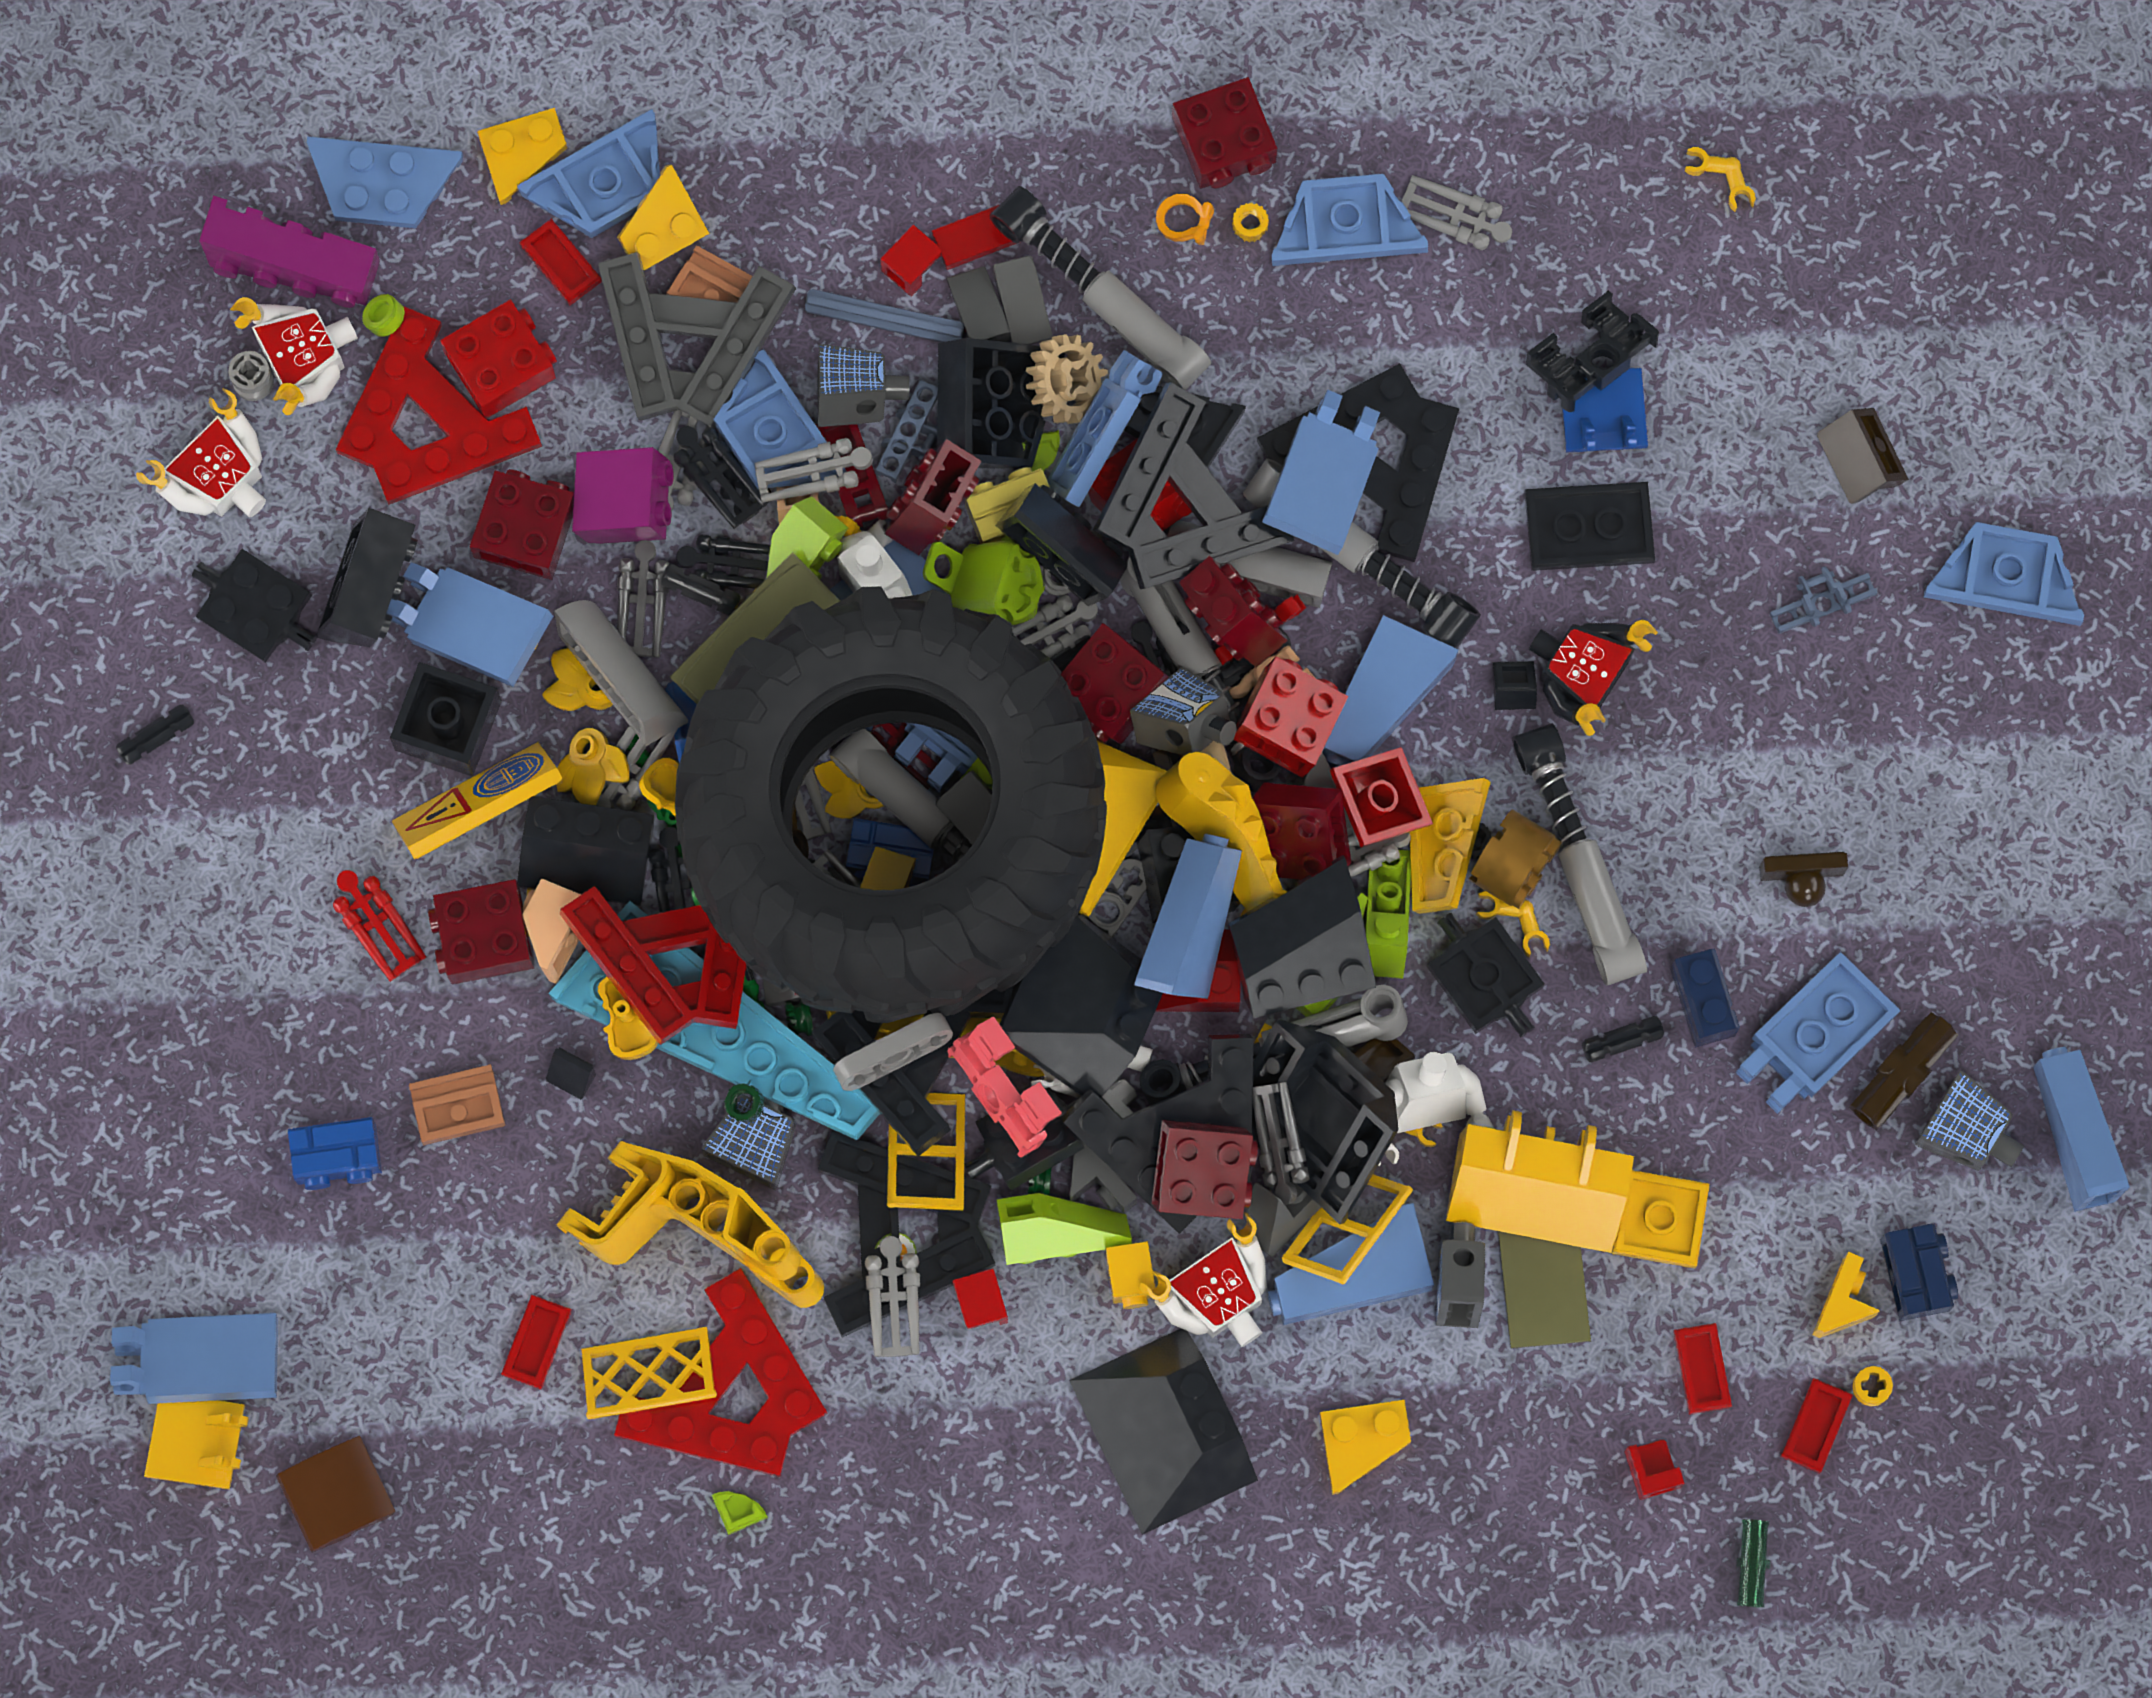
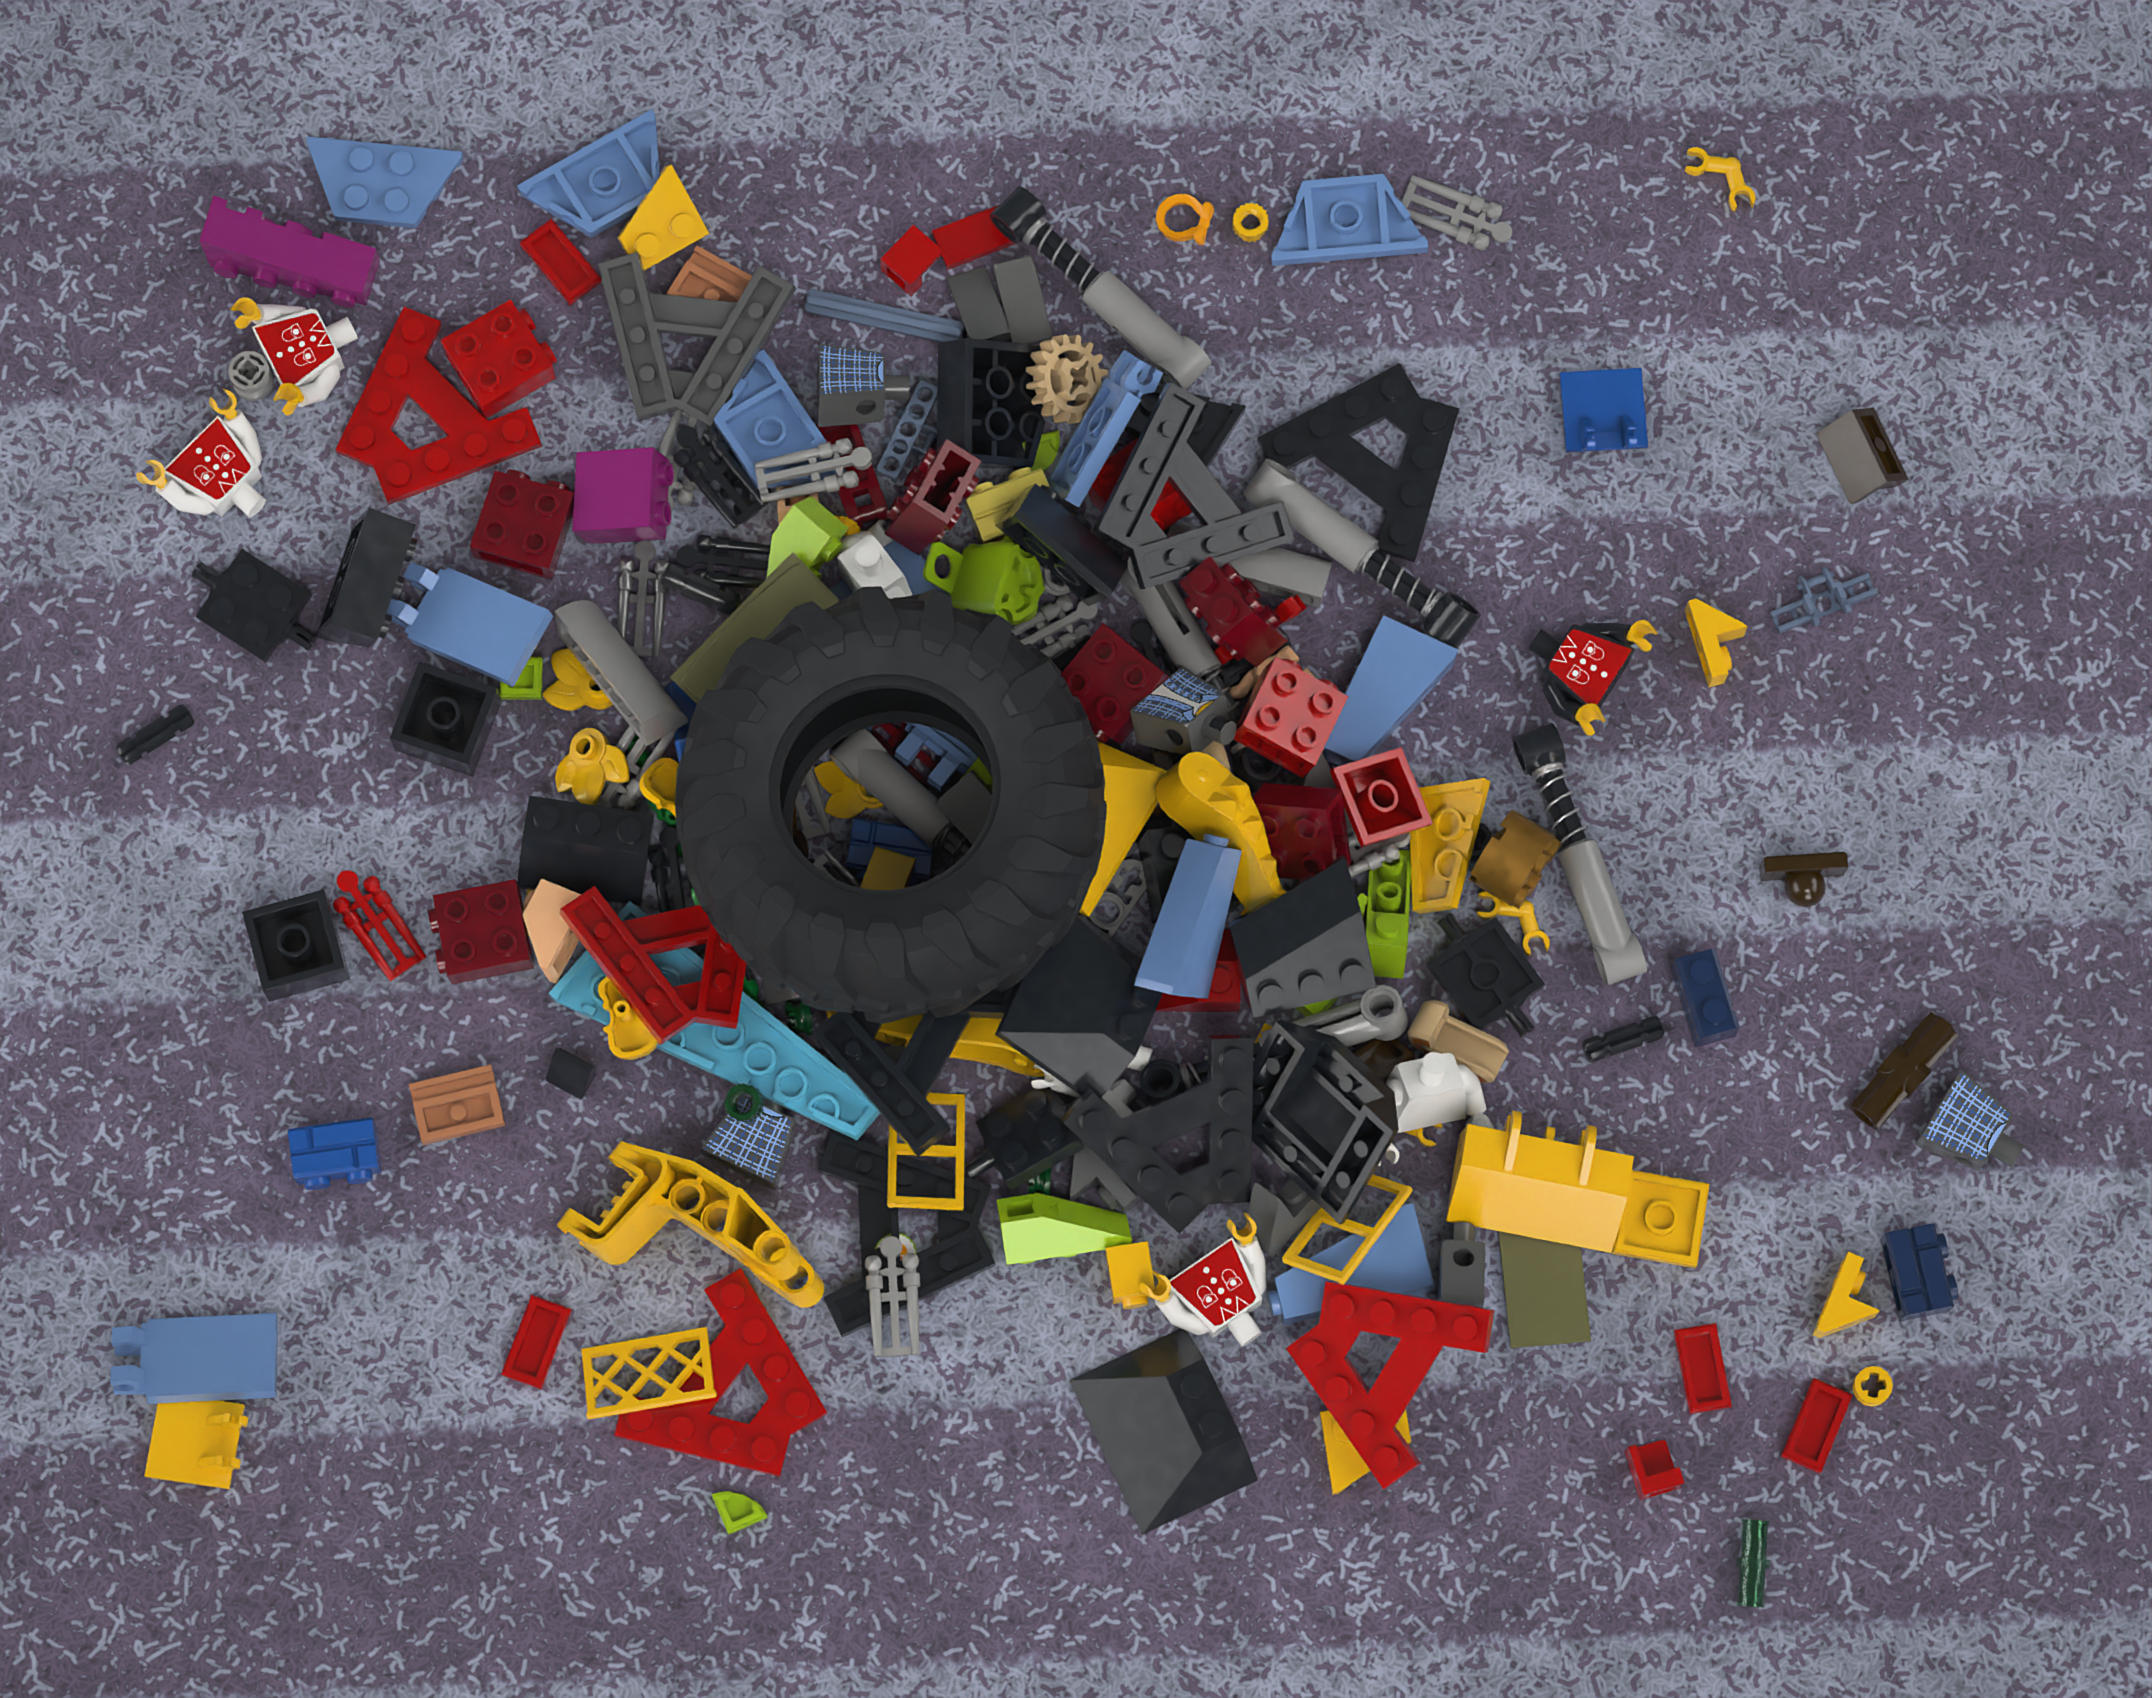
reddish brown slope [276,1435,396,1553] -> none
lime tile [362,294,405,337] -> none
yellow tile [392,742,562,859] -> none
yellow wing [477,108,567,205] -> none
light grey beam [833,1013,953,1091] -> none
coral piece [947,1016,1062,1158] -> none
red panel [953,1268,1008,1329] -> none
dark red brick [1151,1120,1258,1220] -> none
dark red brick [1172,77,1278,189] -> none
flat silver piece [1252,1082,1309,1205] -> none
medium blue tile [1262,390,1380,555] -> none
black slope [1493,661,1537,710] -> none
black tile [1525,482,1655,571] -> none
black piece [1526,290,1659,412] -> none
medium blue tile [1736,952,1901,1114] -> none
medium blue wing [1924,522,2084,626] -> none
medium blue slope [2033,1047,2130,1212] -> none
none -> black brick [242,889,350,1002]
none -> lime tile [500,657,543,700]
none -> red plate [1286,1281,1494,1489]
none -> tan animal [1407,1000,1509,1084]
none -> yellow slope [1684,599,1748,688]

